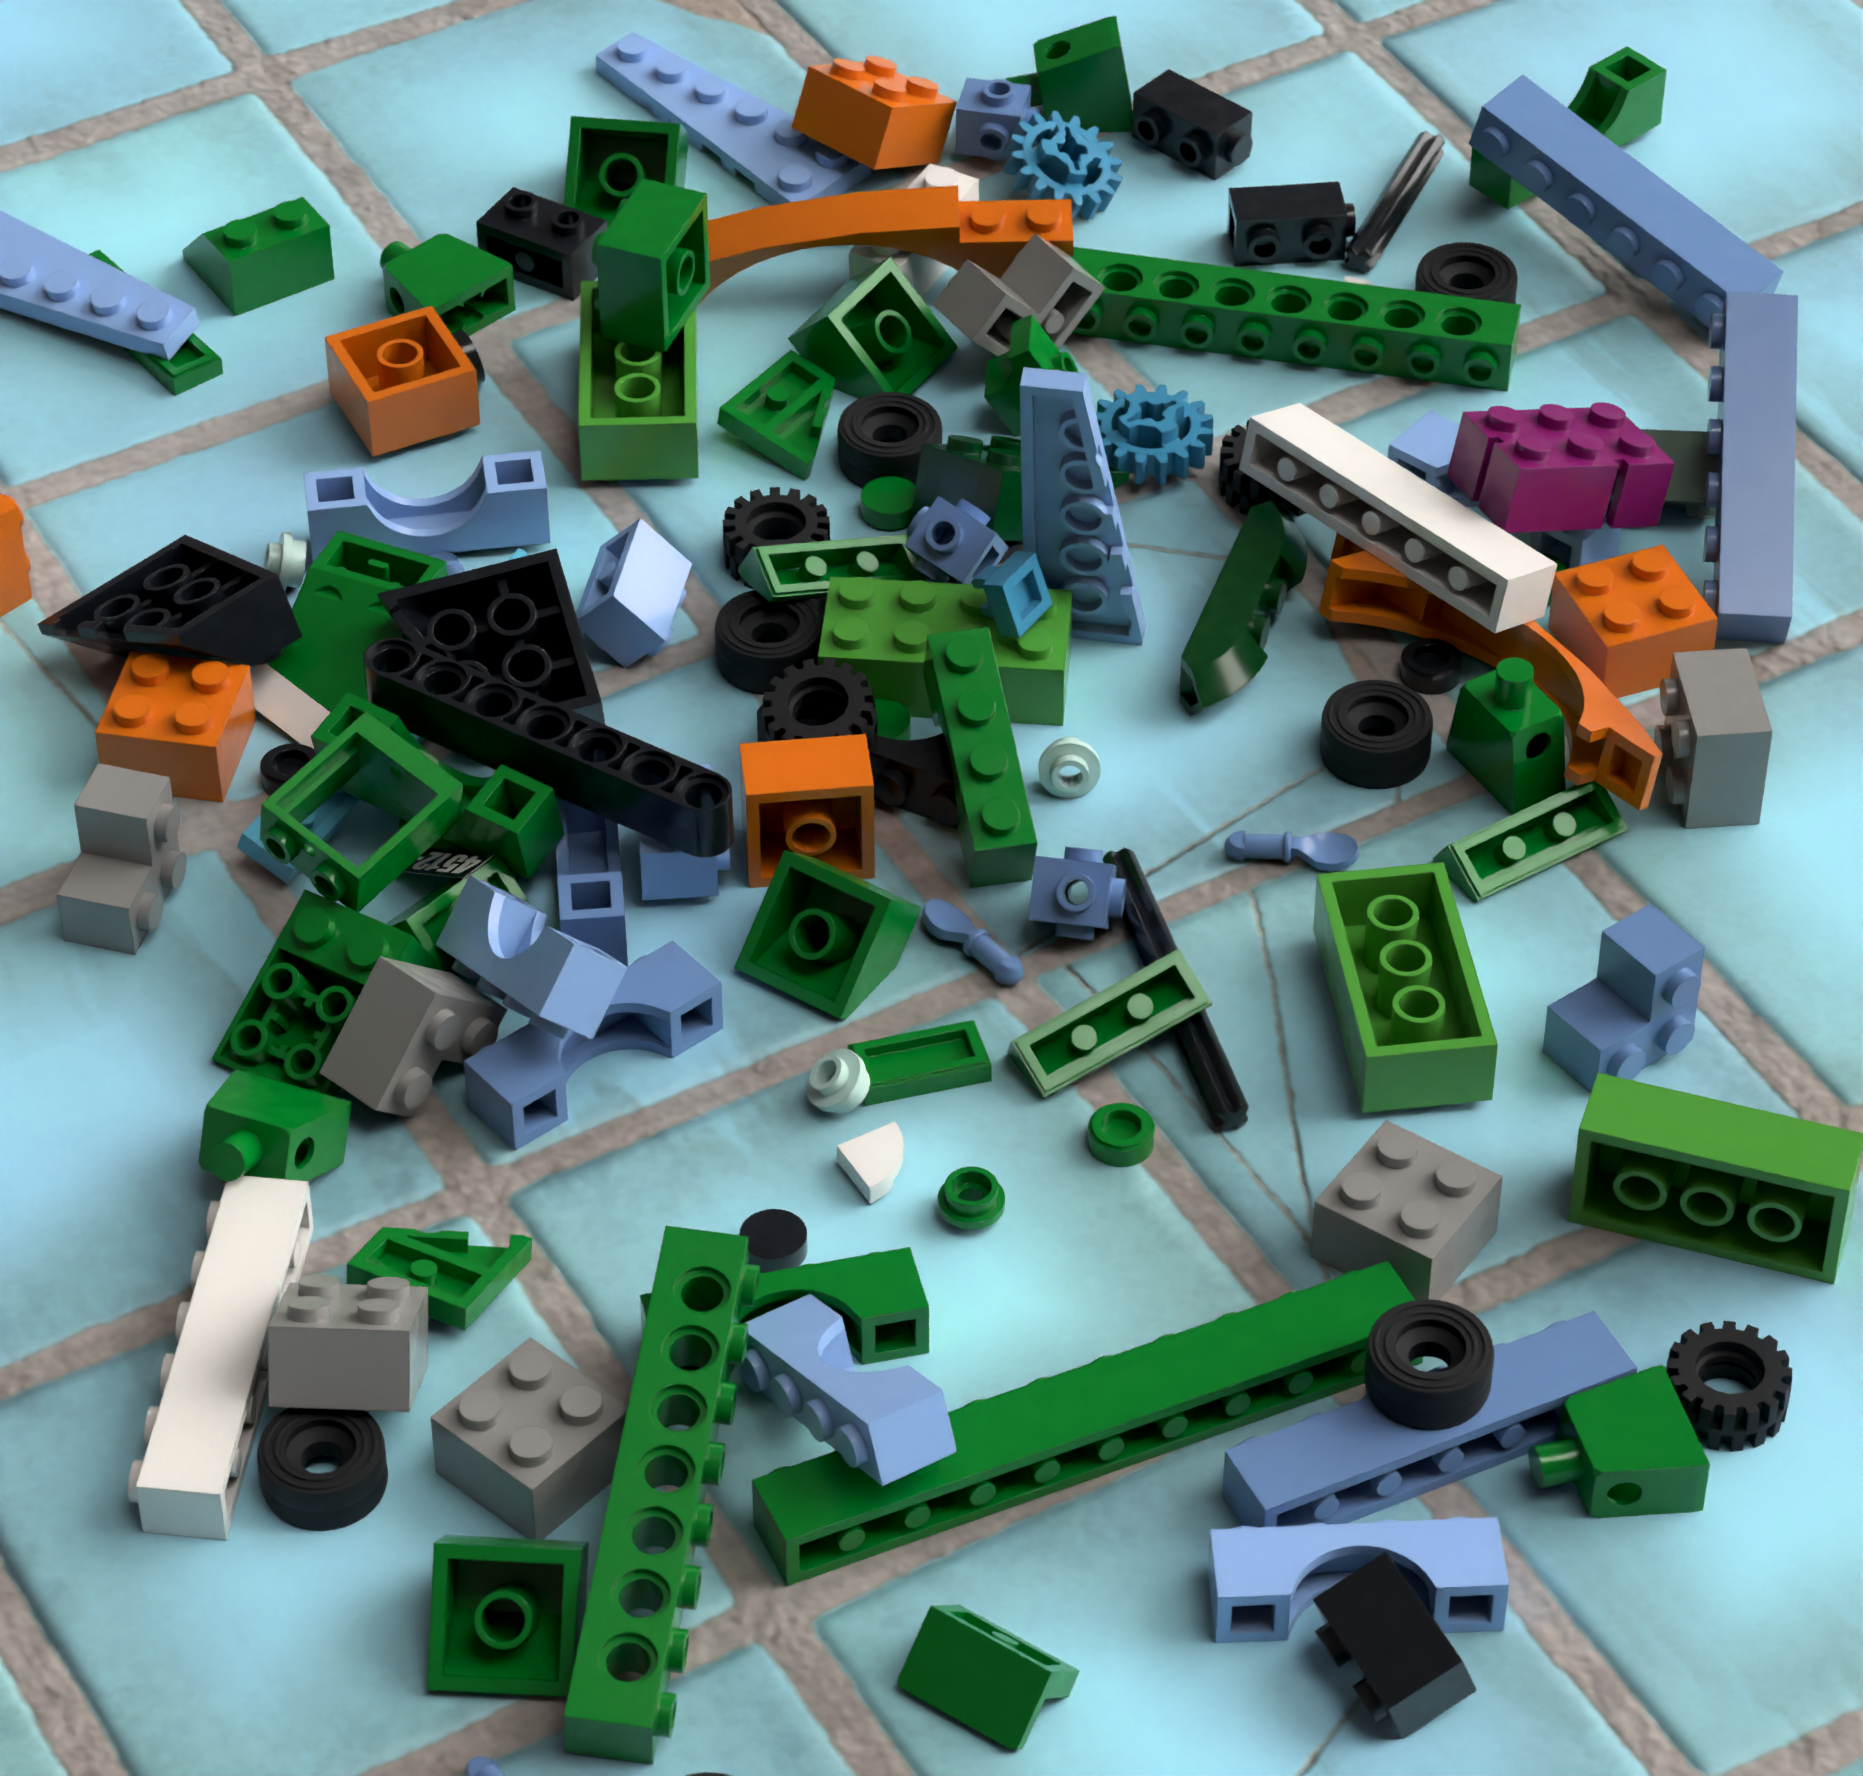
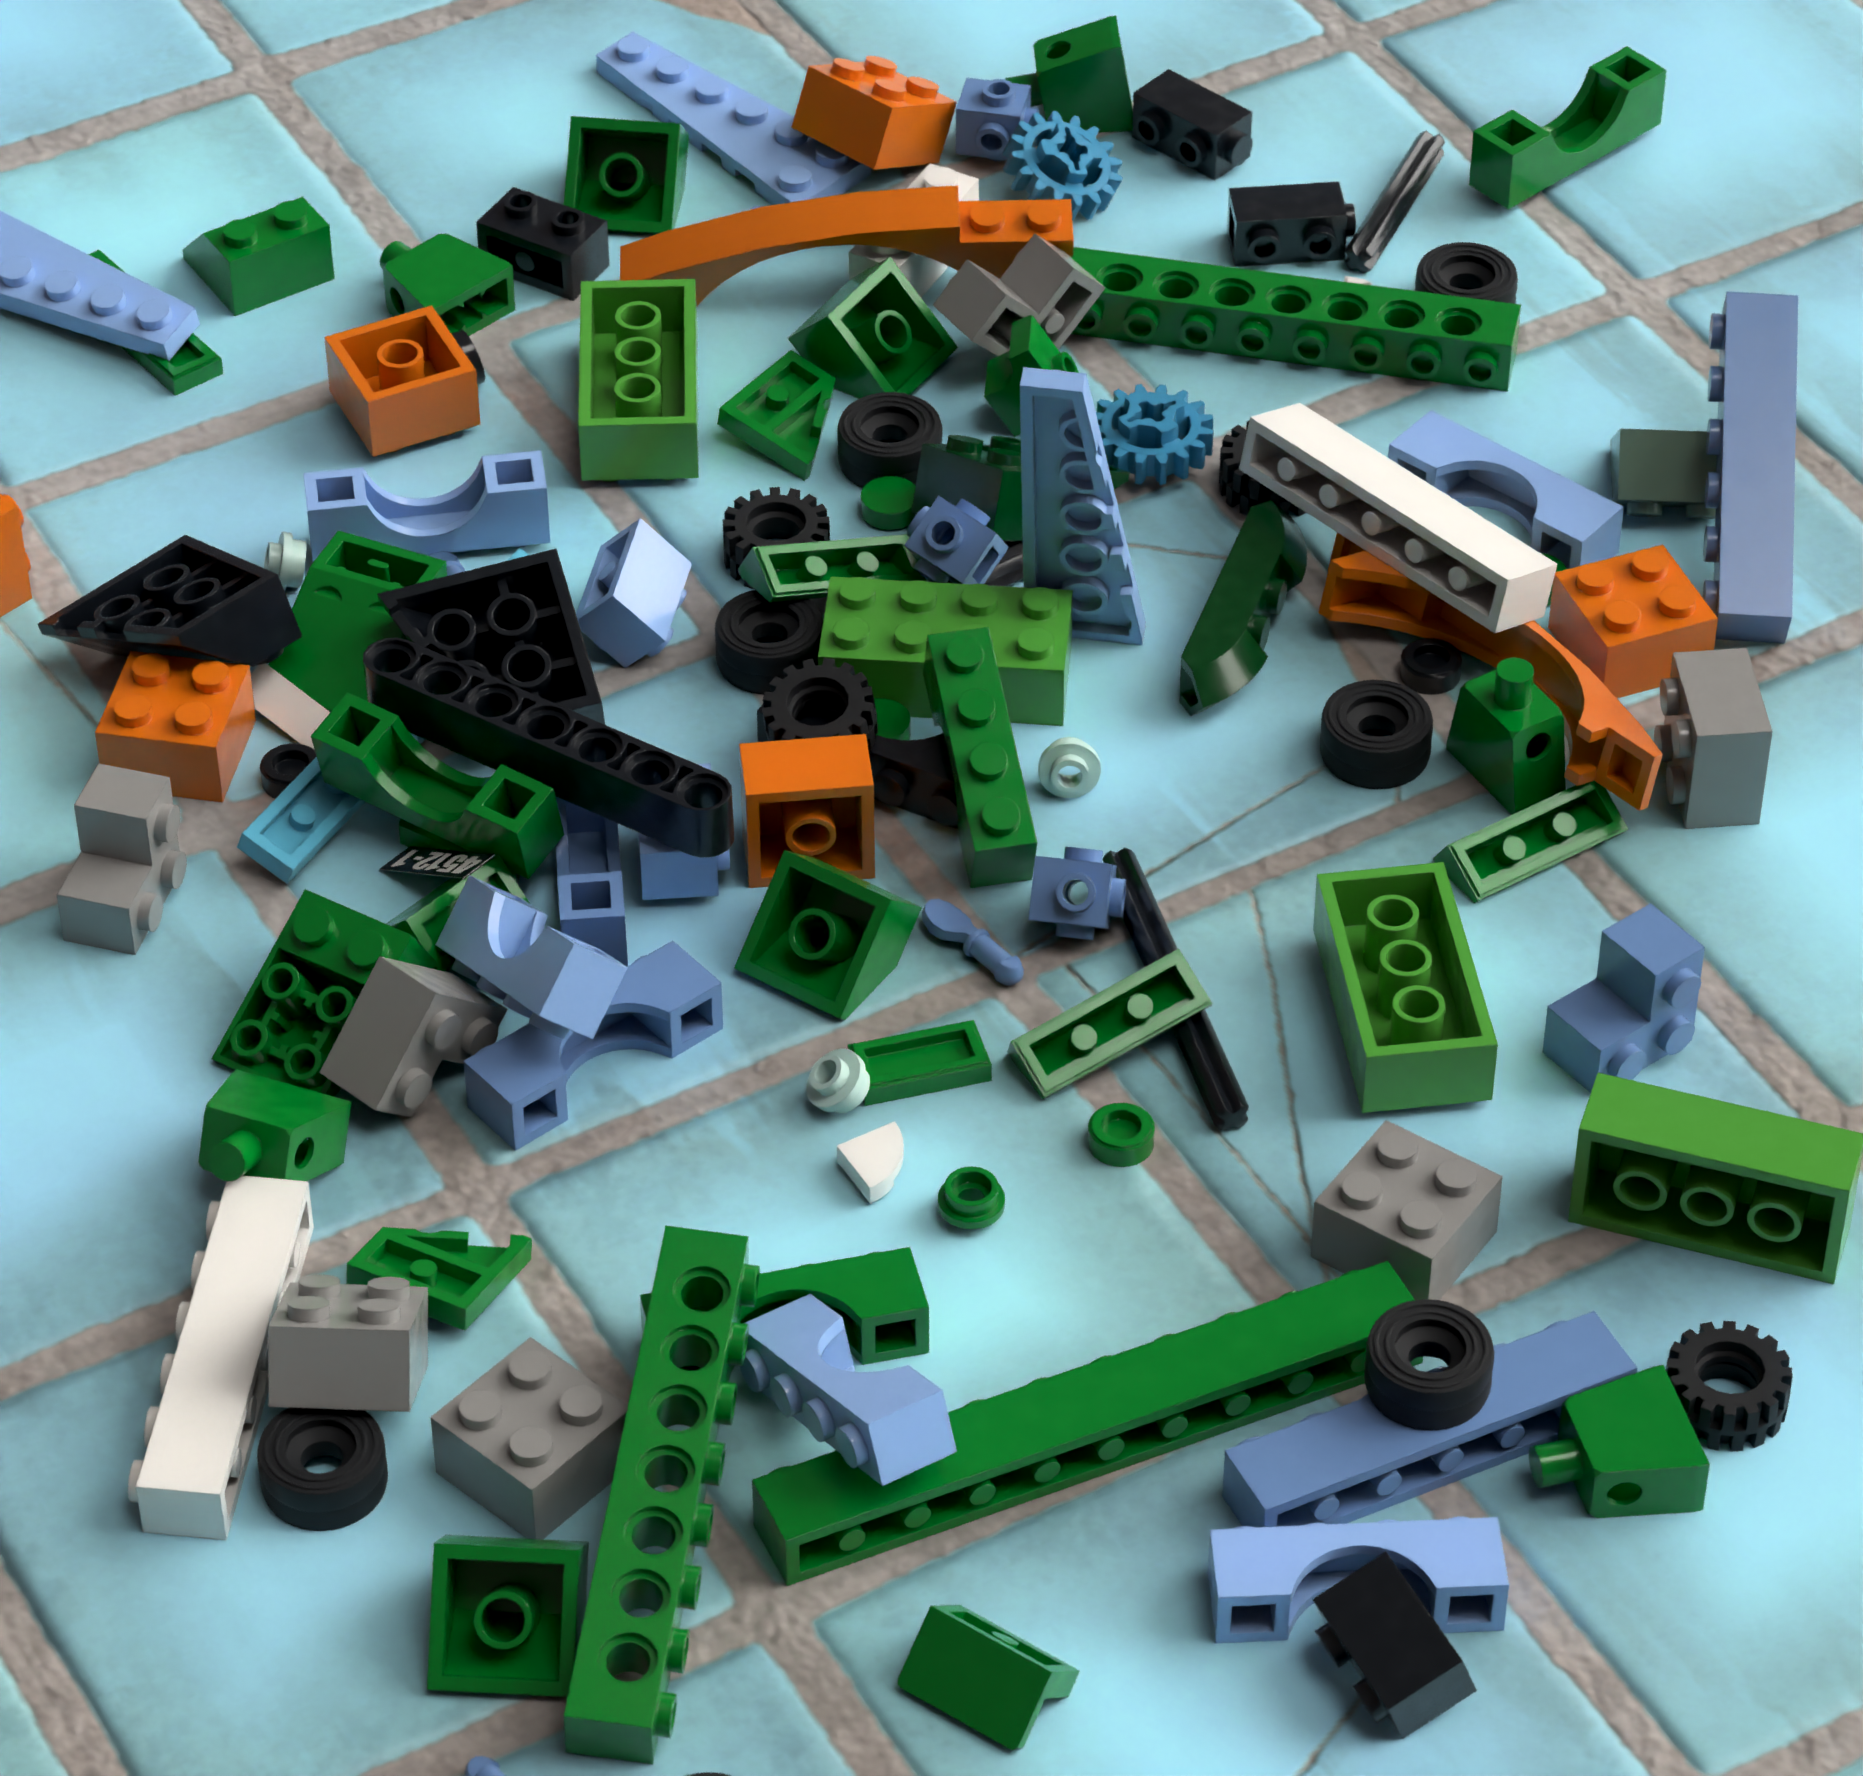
green window [260,711,463,912] -> none
green brick [591,178,710,353] -> none
black tile [739,1209,808,1273] -> none
dark azure tile [971,551,1052,638] -> none
medium blue piece [1224,830,1360,872] -> none
magenta piece [1447,402,1675,533] -> none
medium blue brick [1468,74,1784,328] -> none

